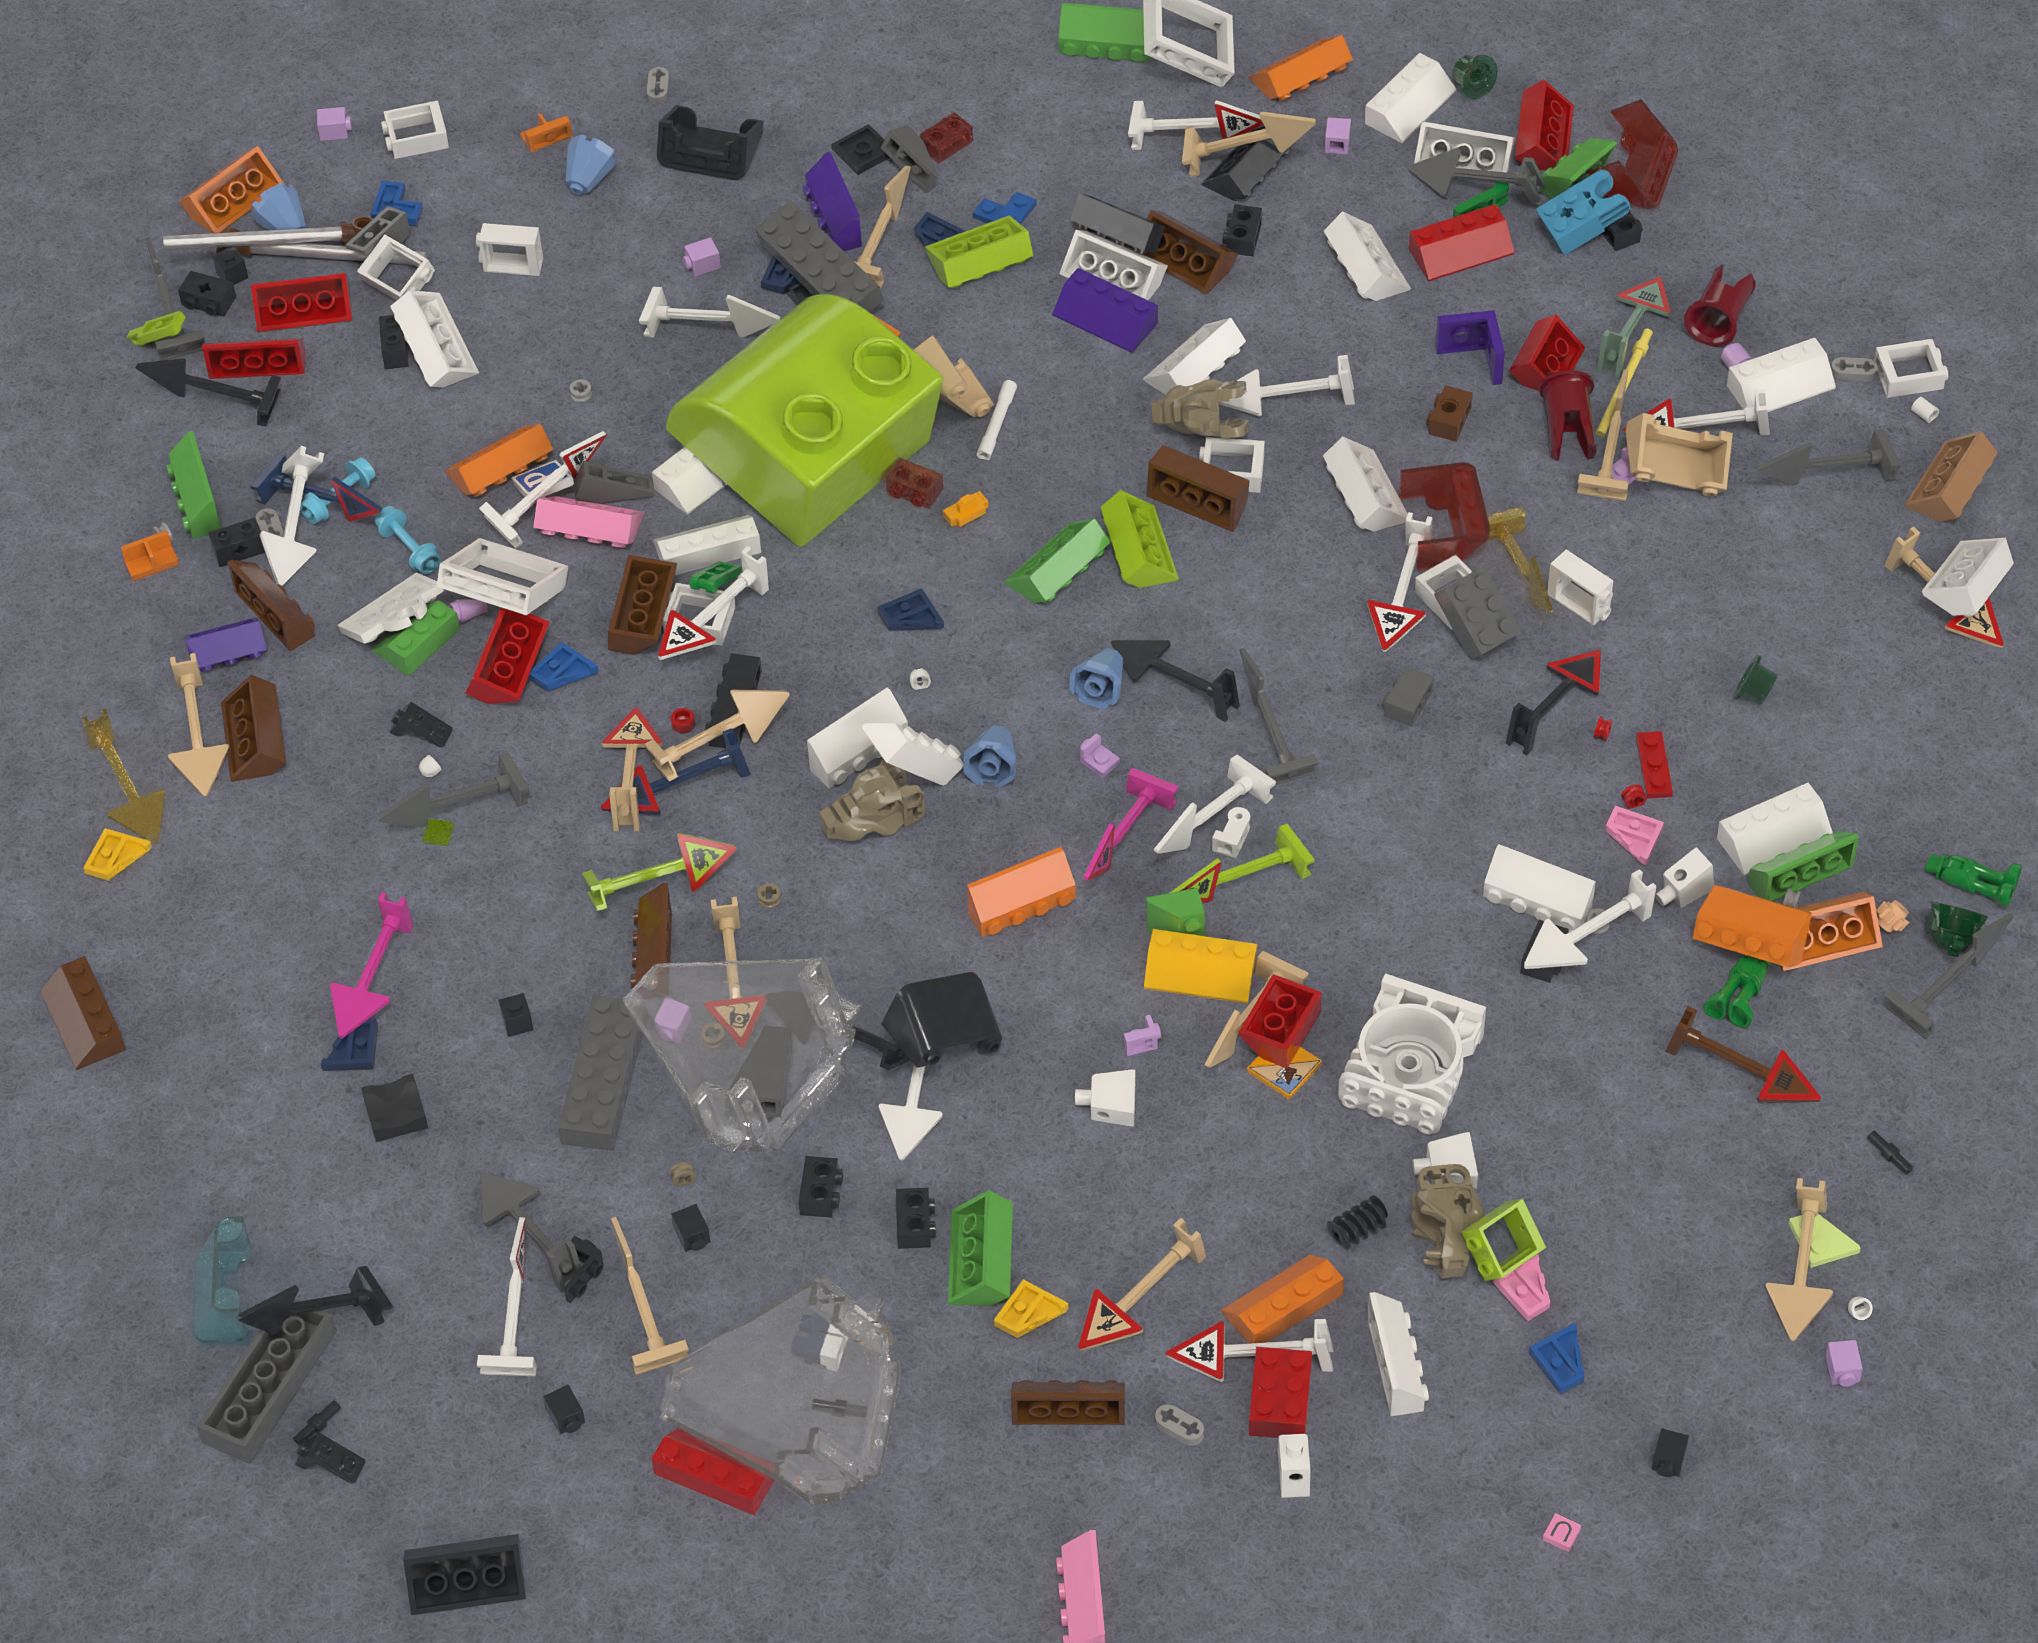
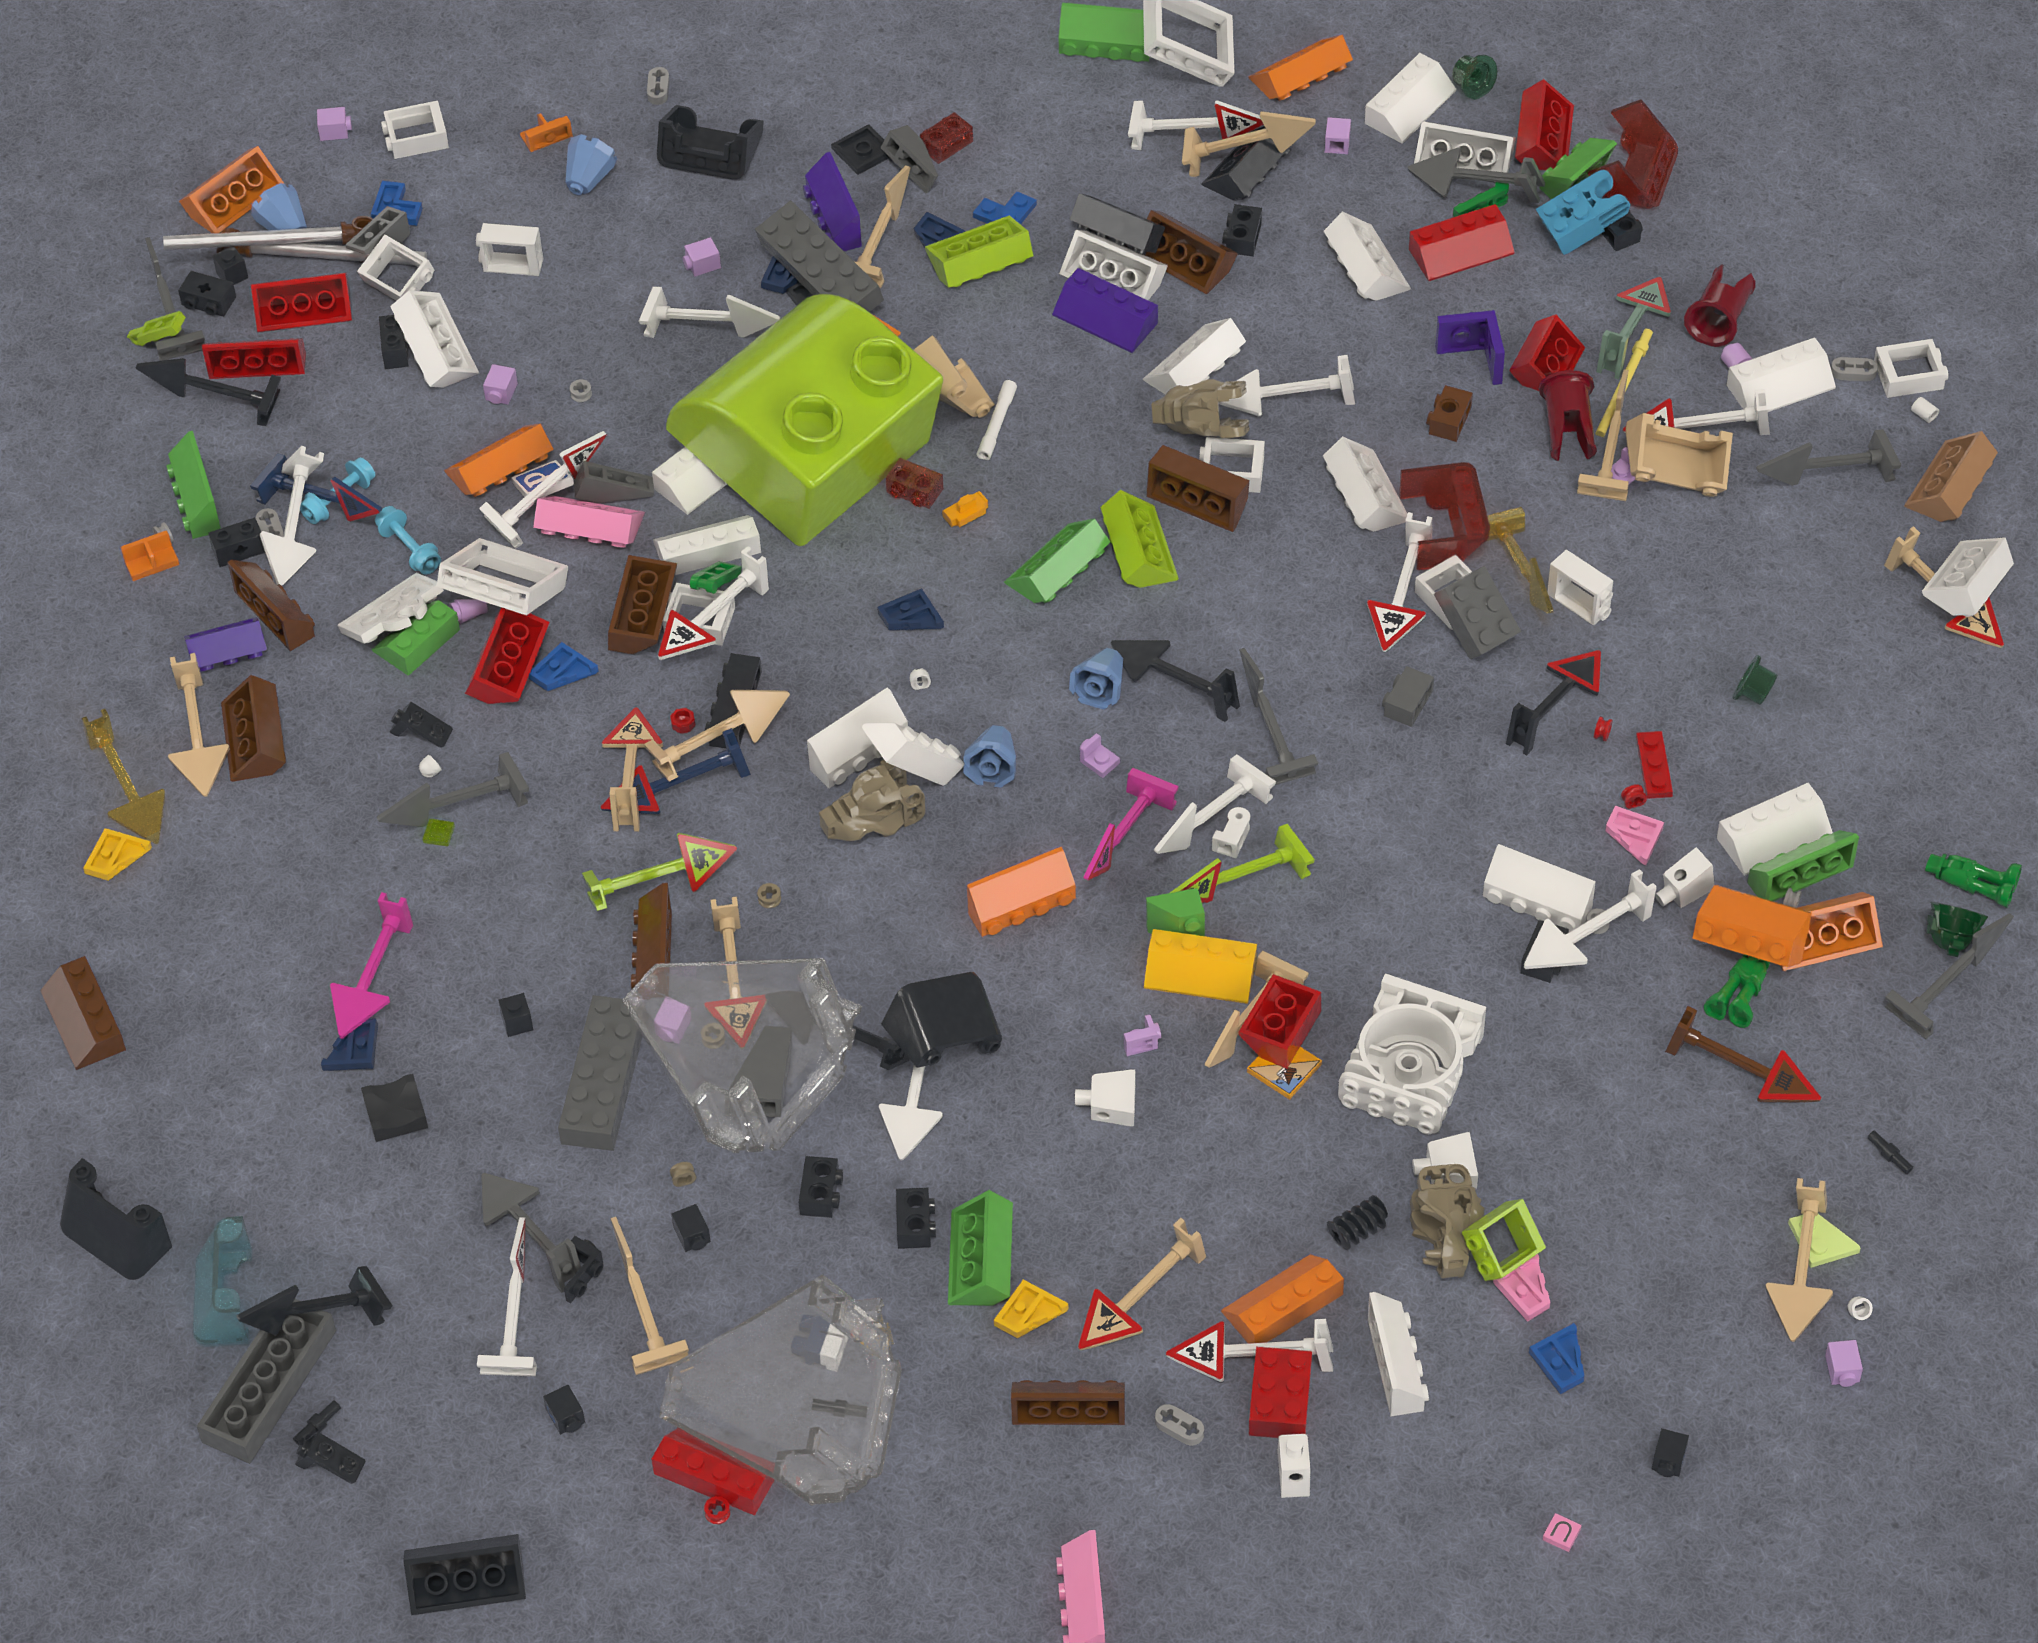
light nougat gear [1876,900,1909,933] -> none
none -> black windscreen [60,1158,172,1280]
none -> lavender brick [483,364,518,404]
none -> red bush [704,1496,730,1524]

